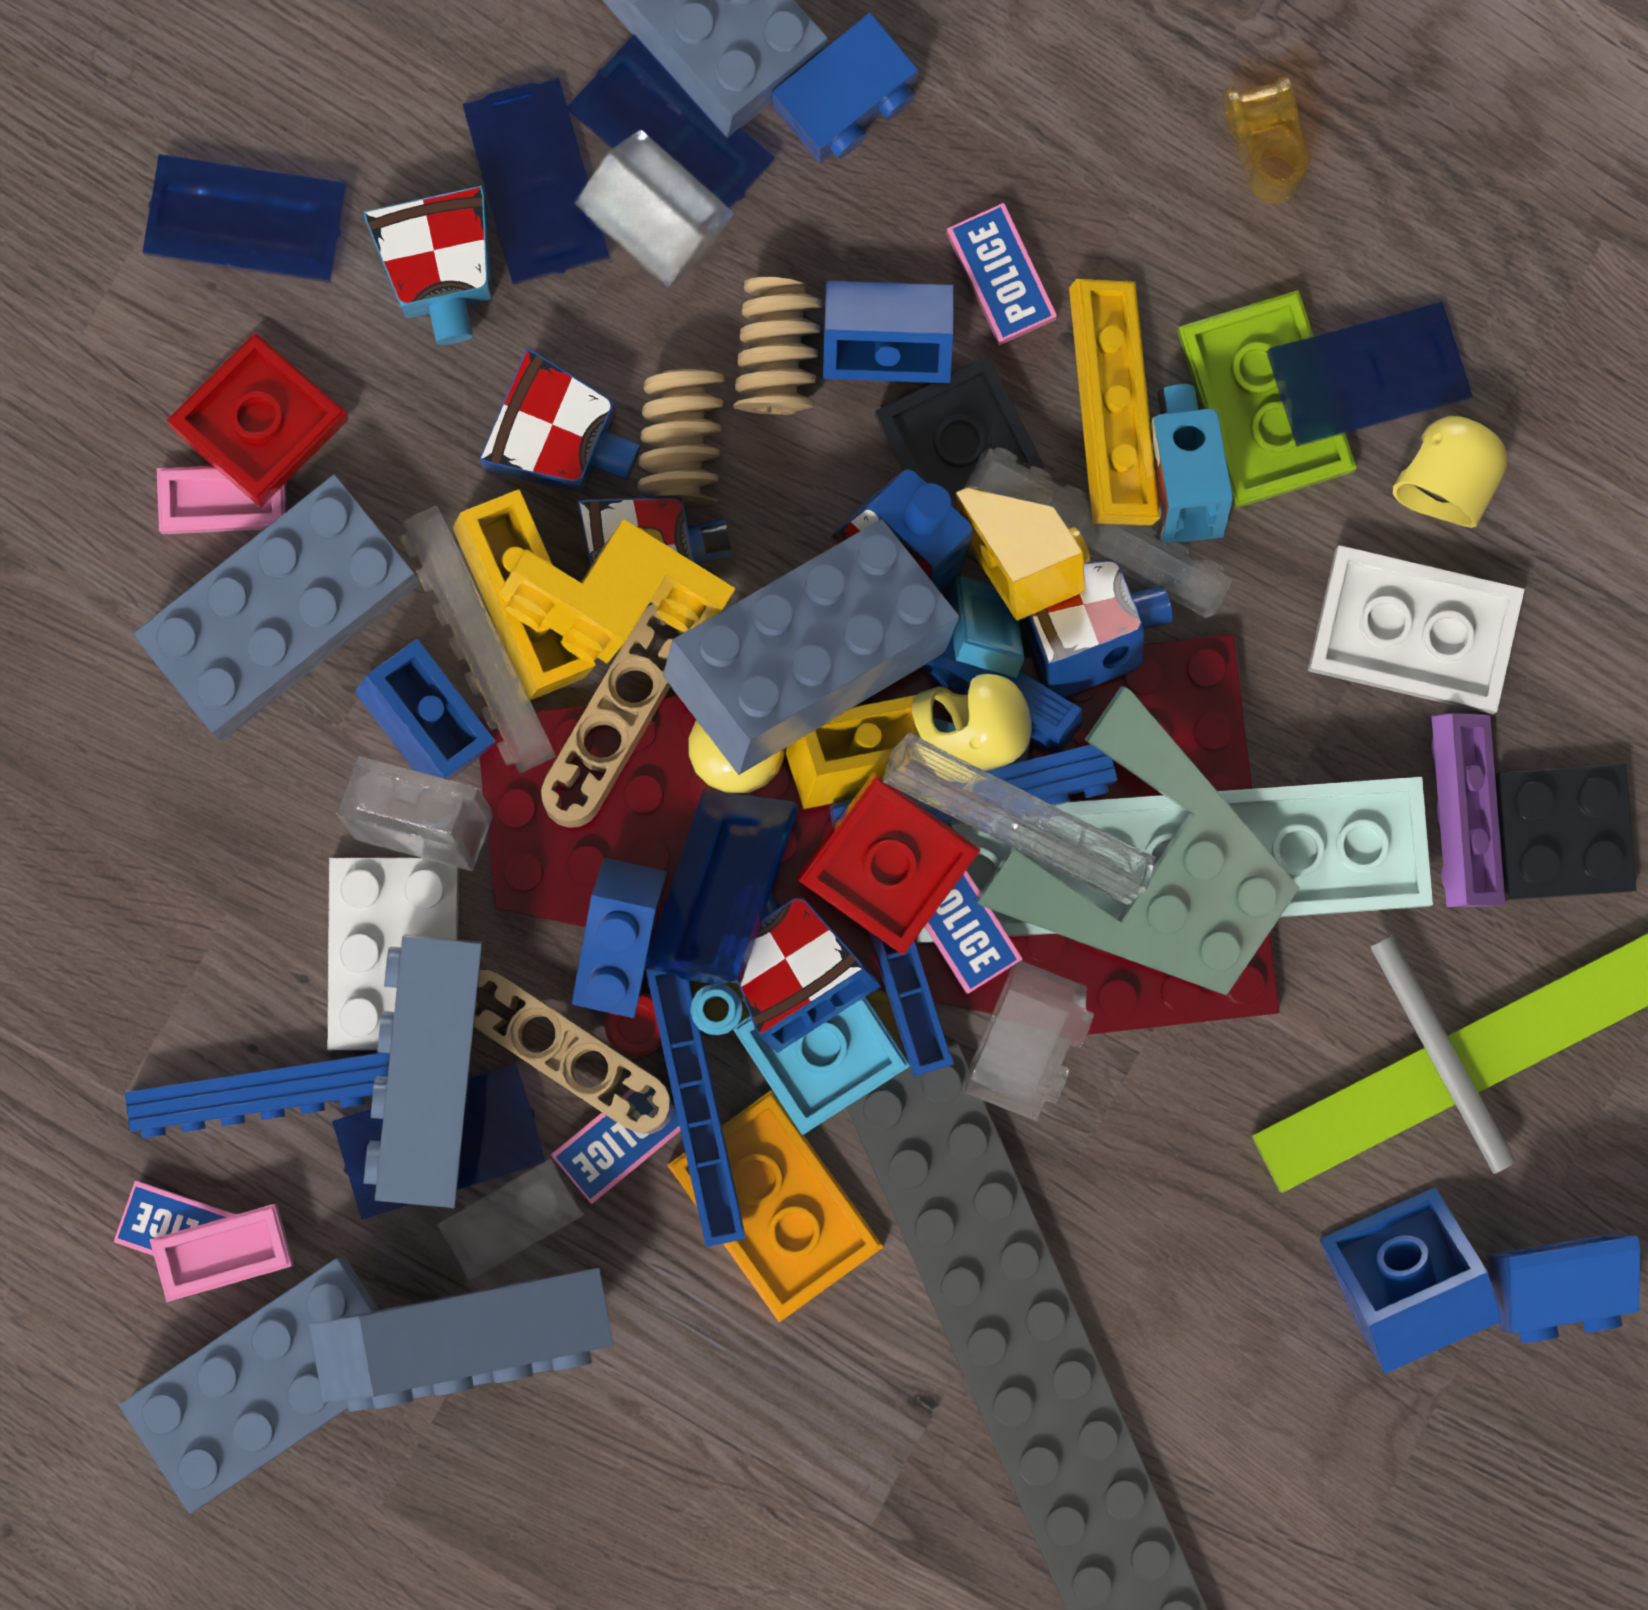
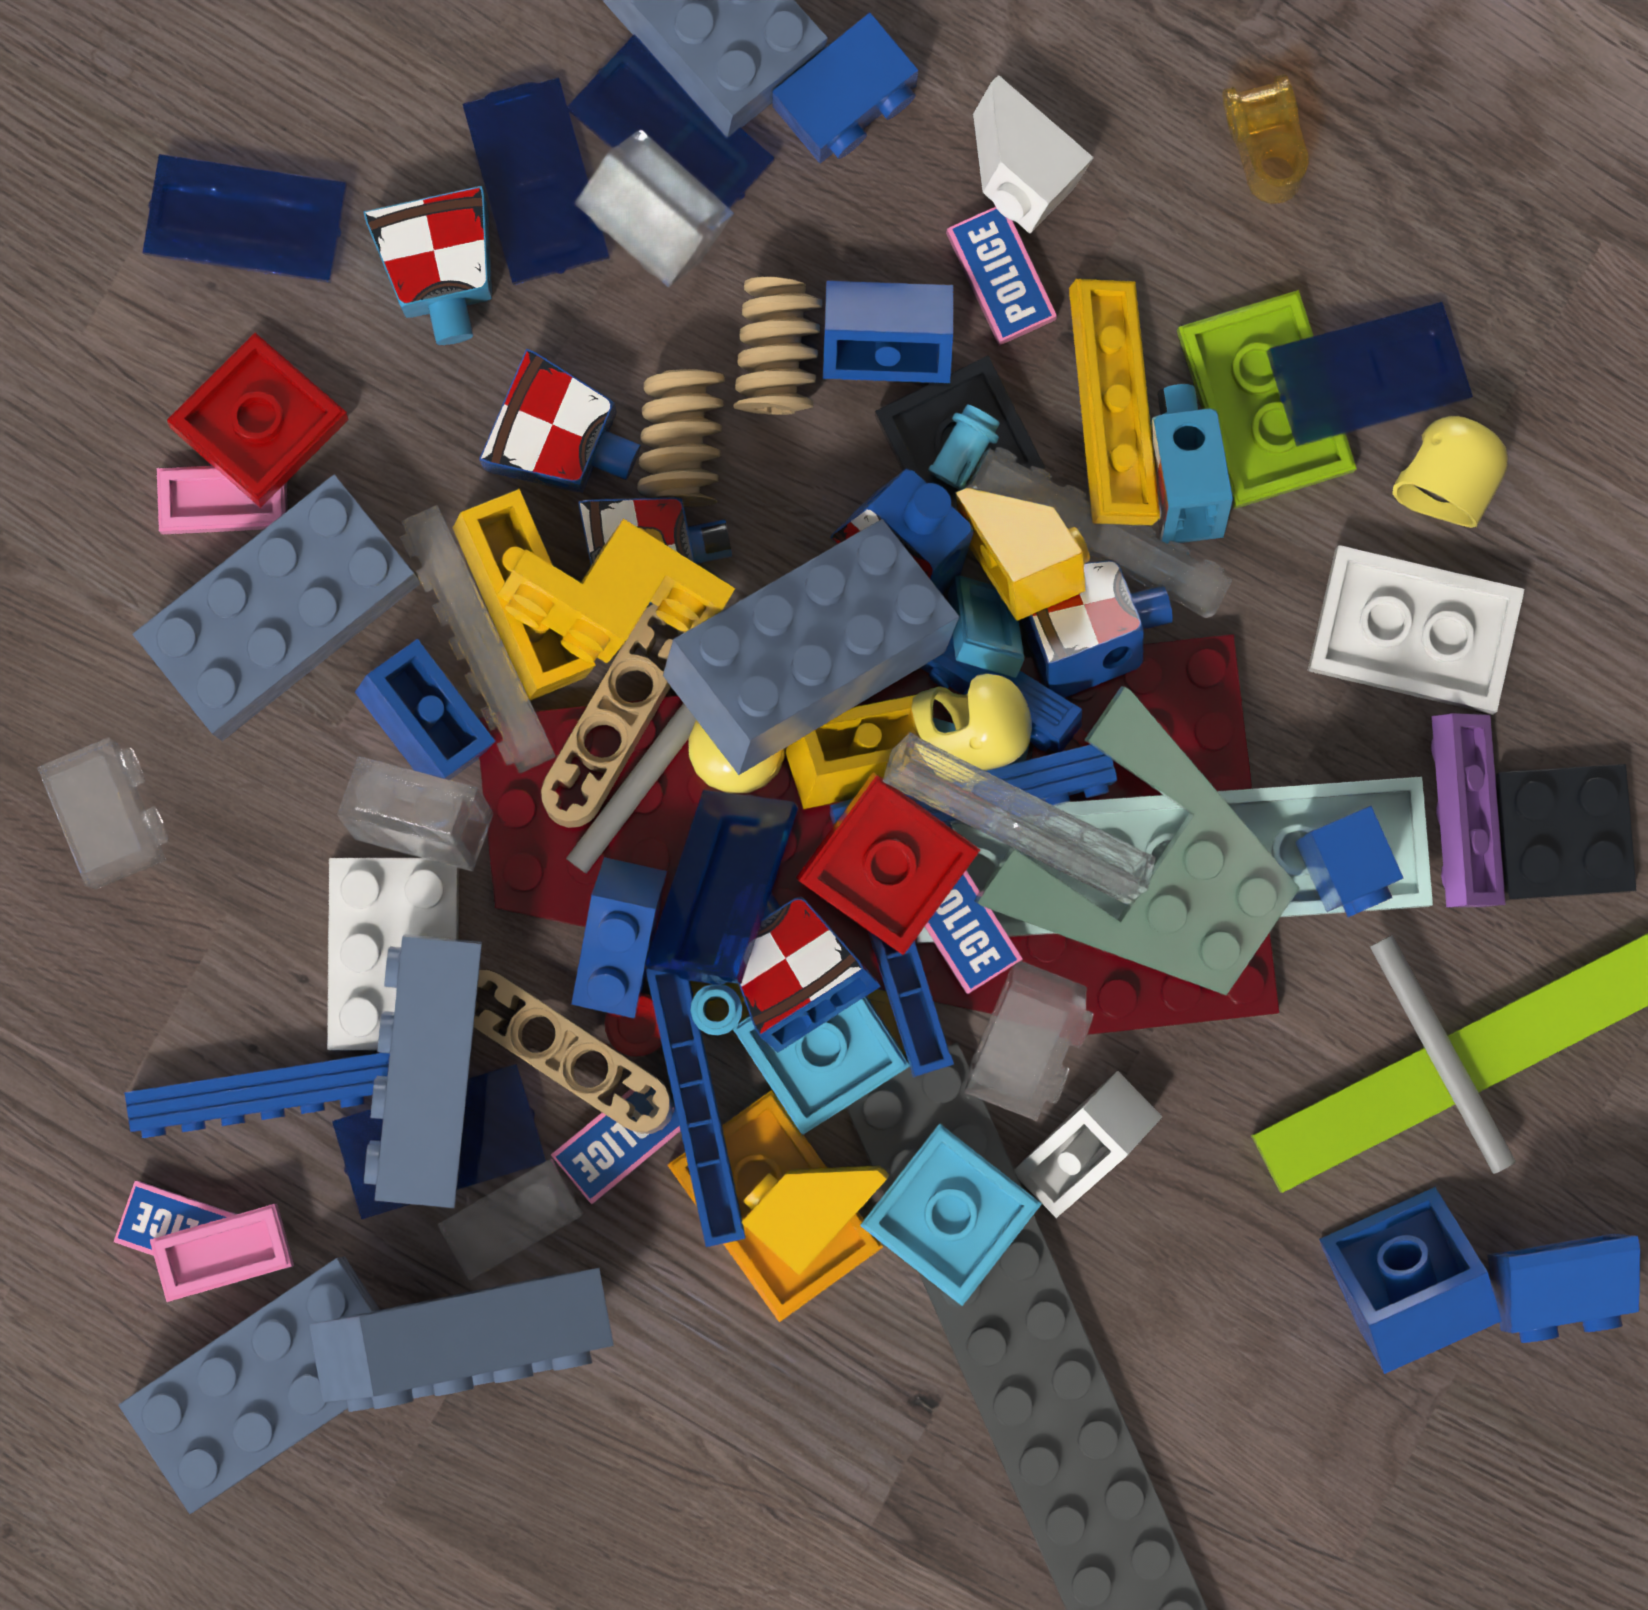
none -> clear piece [37,737,169,890]
none -> light grey bar [566,703,696,874]
none -> yellow slope [741,1166,890,1275]
none -> medium azure tile [860,1124,1042,1306]
none -> medium azure pin [928,404,1000,490]
none -> white slope [973,75,1094,233]
none -> white slope [1014,1071,1162,1218]
none -> blue brick [1295,806,1404,917]

